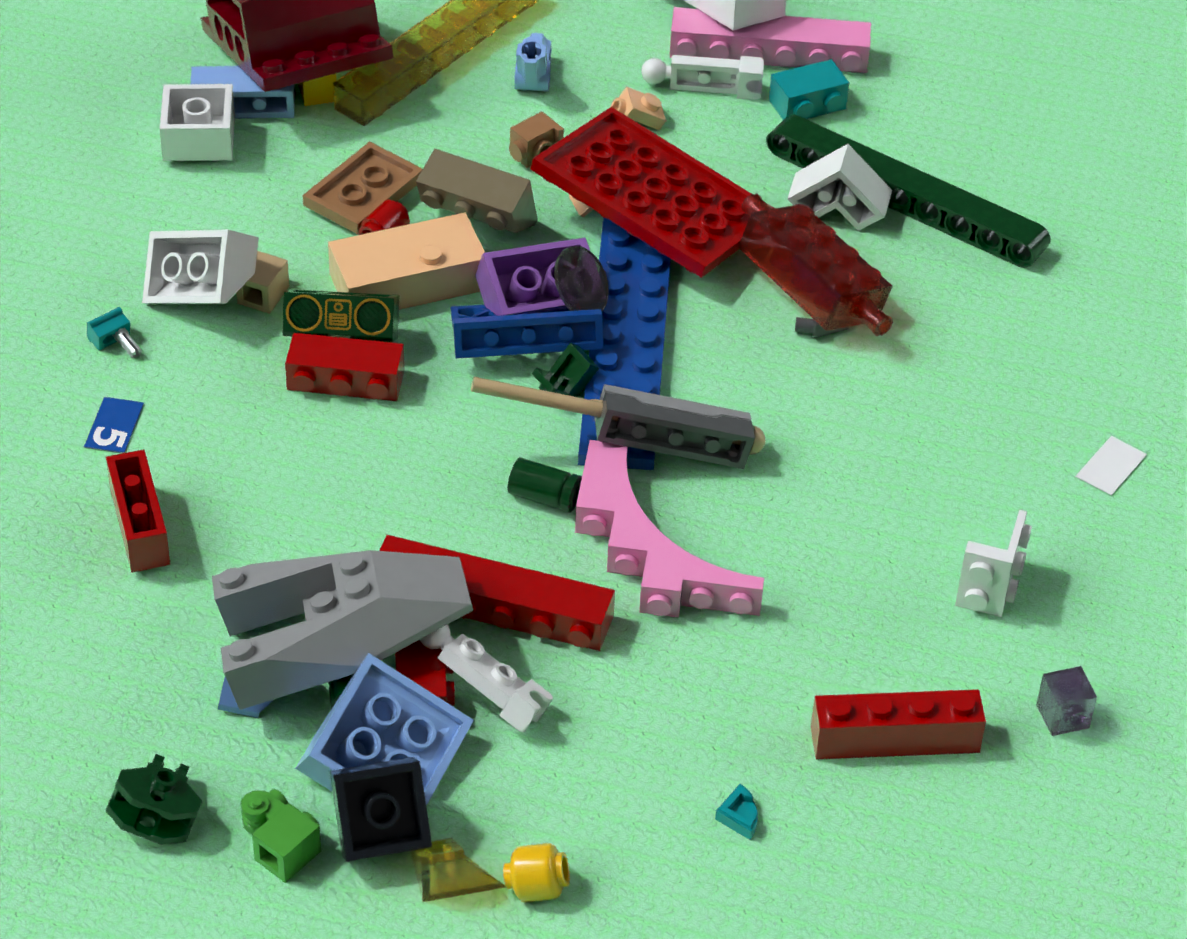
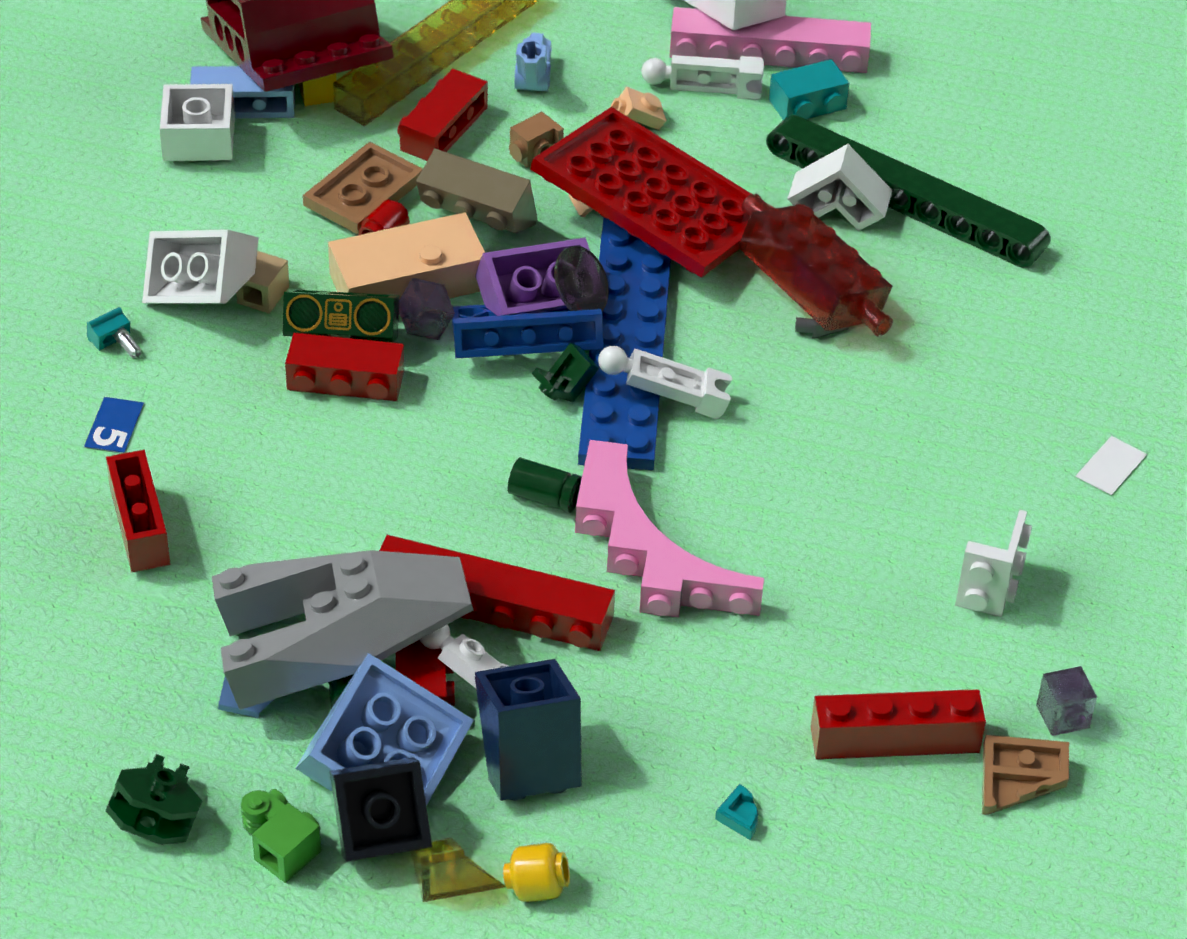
dark grey piece [471,377,766,469] -> none
none -> red brick [397,68,488,161]
none -> brick [399,278,455,340]
none -> slope [475,659,582,801]
none -> white plate [598,346,732,419]
none -> medium nougat wing [982,735,1069,815]

